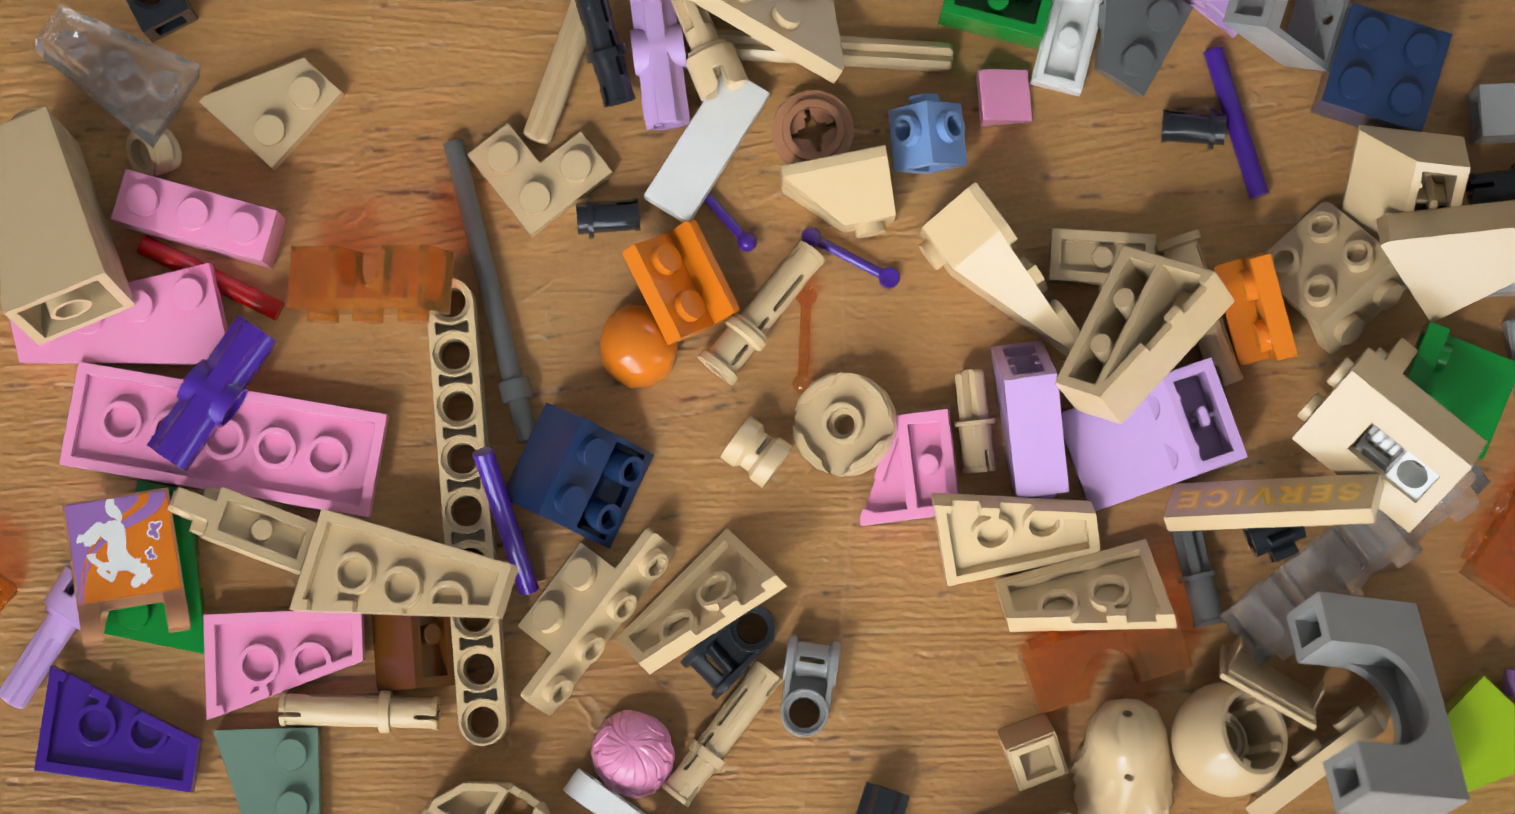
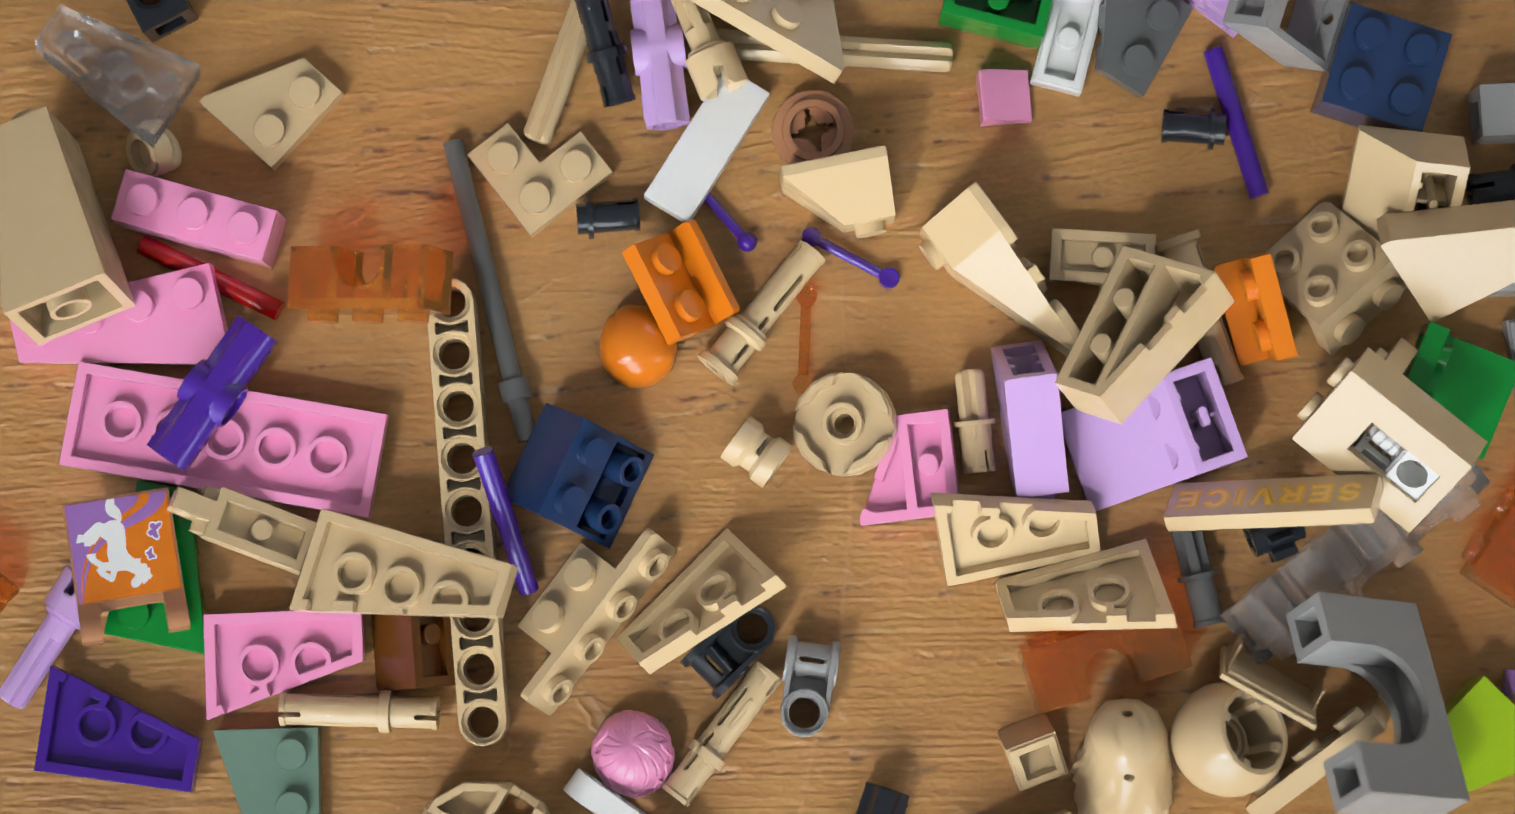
medium blue brick [888,93,967,174] -> none

